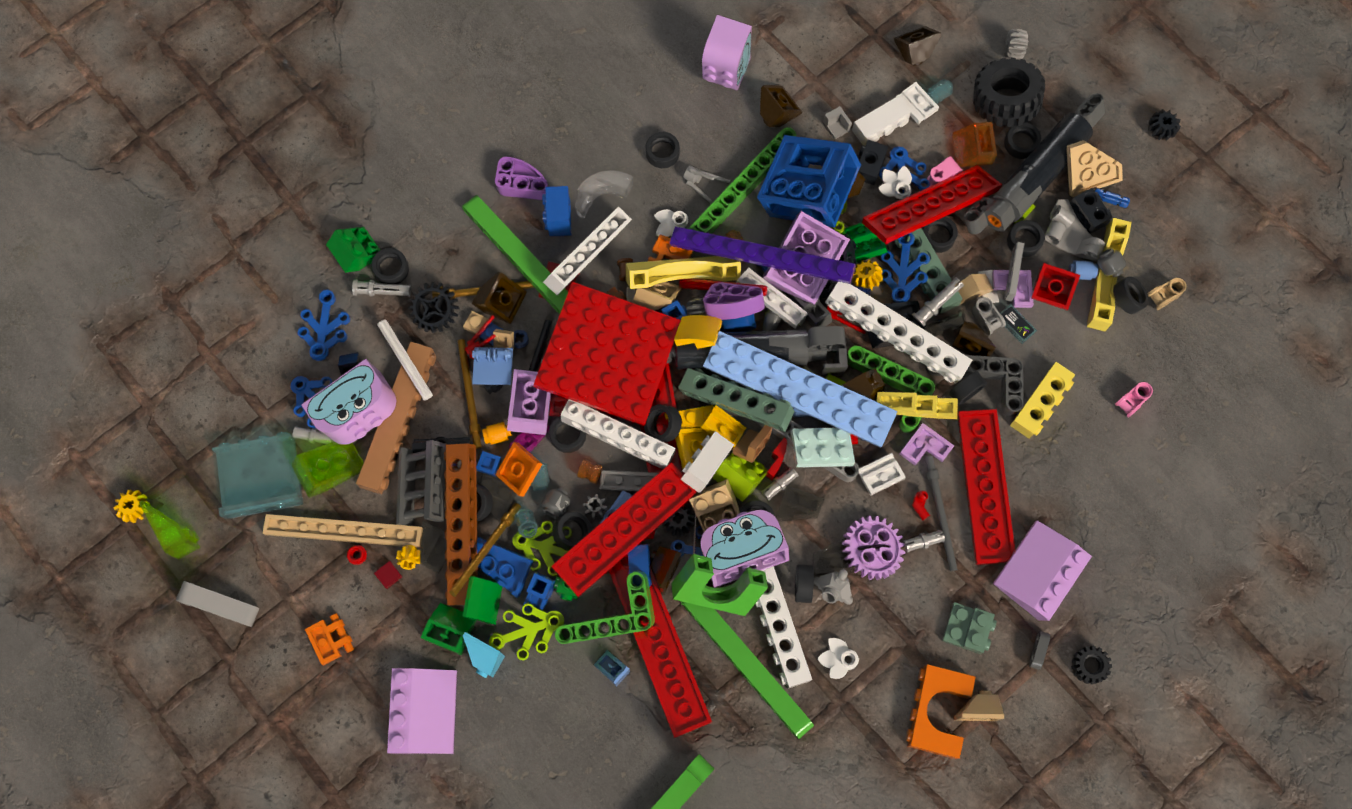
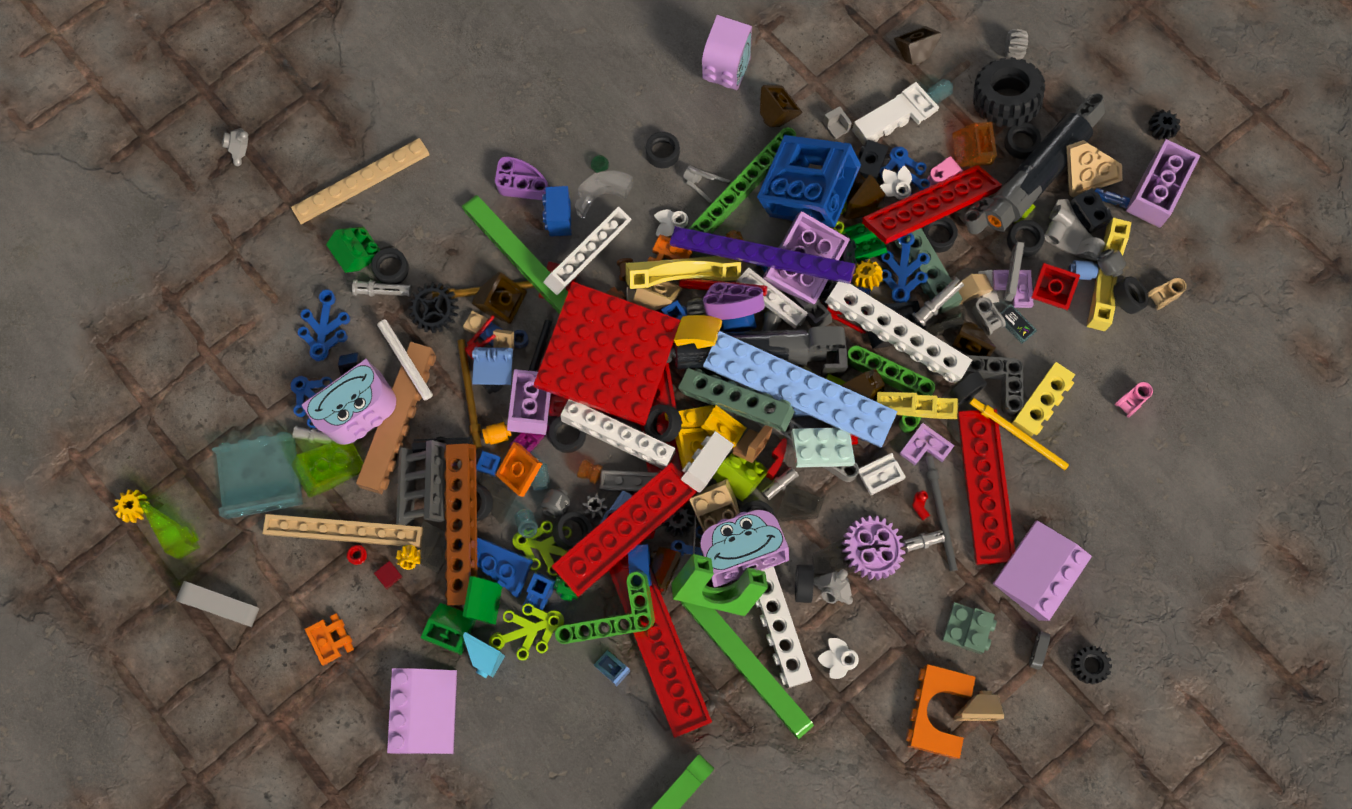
pearl gold bar [449,503,521,597] -> none
none -> light grey rock [222,128,248,166]
none -> tan plate [291,138,429,224]
none -> clear green plate [591,155,609,173]
none -> dark brown slope [845,175,886,219]
none -> yellow bar [969,397,1069,470]
none -> lavender brick [1126,139,1201,228]

